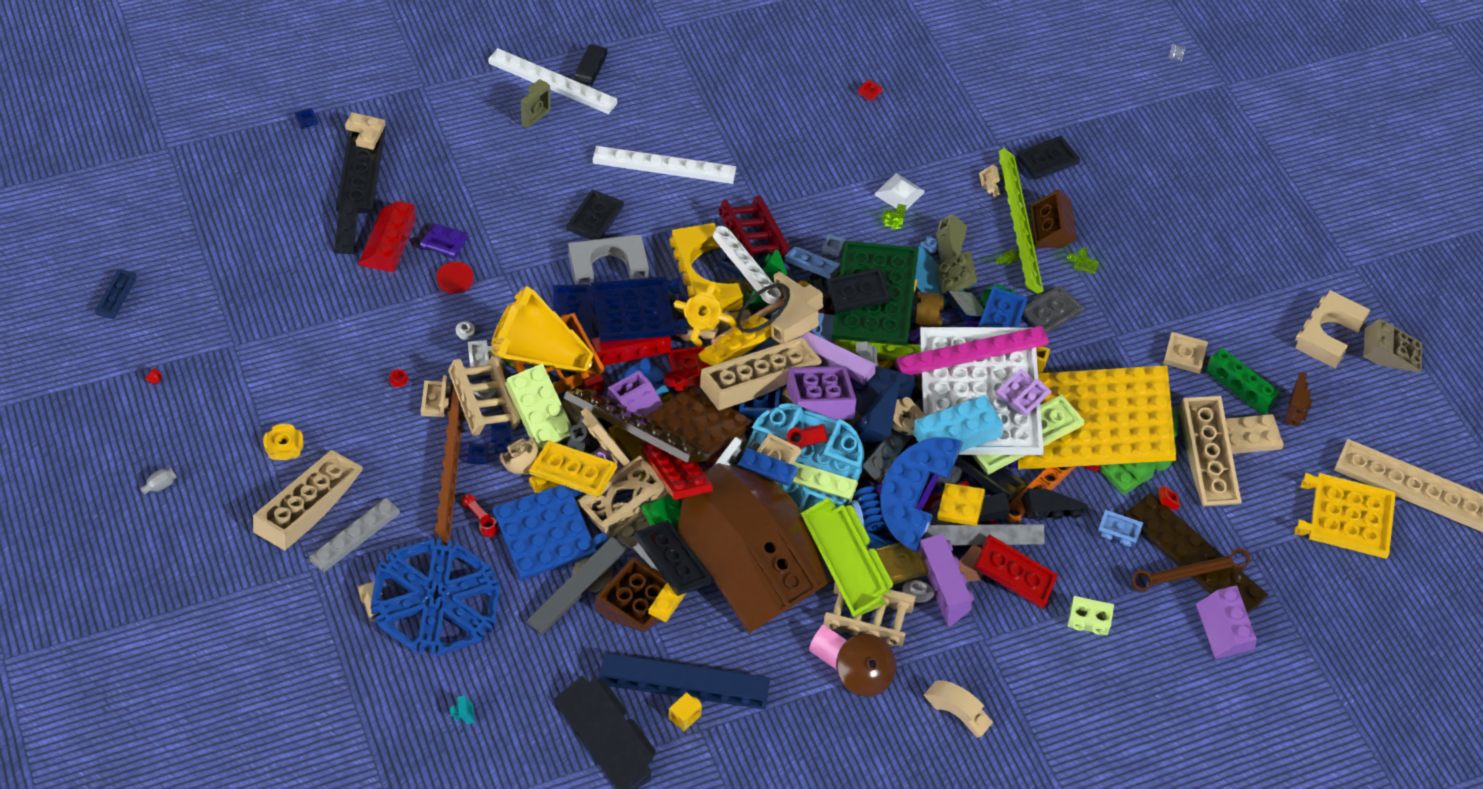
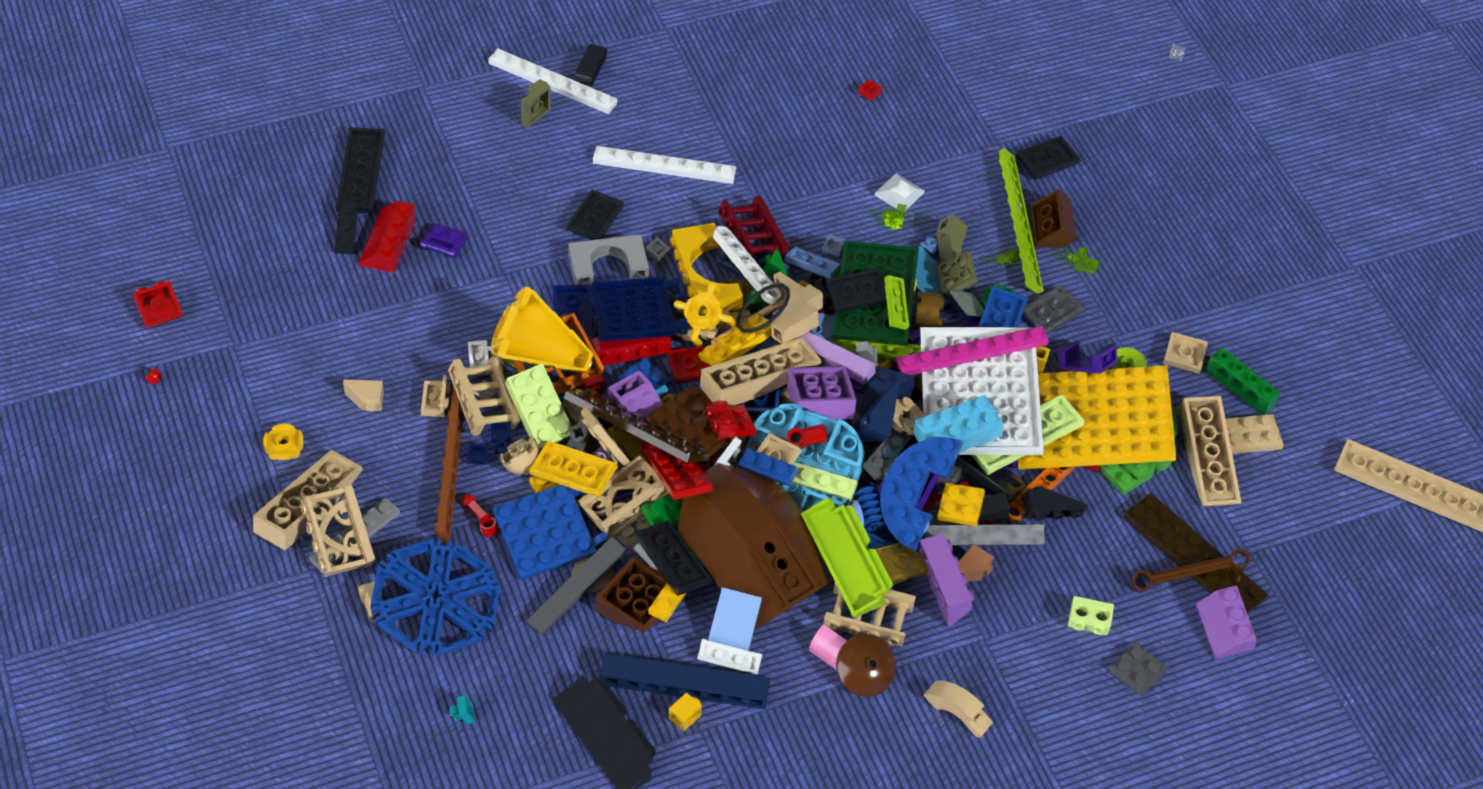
dark blue plate [95,269,137,319] -> none
light grey plant [140,467,177,495] -> none
clear blue plate [295,107,318,129] -> none
tan plate [345,112,386,150] -> none
red plate [389,369,408,387] -> none
red tile [436,261,474,294] -> none
white plate [456,322,475,340] -> none
red plate [664,368,701,391] -> none
white piece [902,580,934,603] -> none
red tile [973,534,1058,608] -> none
tan plate [979,165,1001,198] -> none
lavender slope [995,368,1052,416] -> none
medium blue bracket [1097,510,1143,547] -> none
red plate [1158,485,1180,511] -> none
reddish brown plate [1284,372,1313,427] -> none
yellow plate [1294,473,1396,559] -> none
tan arch [1295,290,1370,369] -> none
dark tan slope [1363,318,1422,373] -> none
none -> red plate [133,281,183,329]
none -> tan fence [300,485,375,577]
none -> tan slope [343,379,384,412]
none -> dark grey tile [645,237,671,263]
none -> white tile [697,639,763,675]
none -> red plate [705,401,756,439]
none -> light blue tile [708,587,762,651]
none -> lime tile [884,275,909,330]
none -> dark purple panel [1057,341,1118,374]
none -> dark grey plate [1109,642,1168,697]
none -> lime dish [1111,347,1147,369]

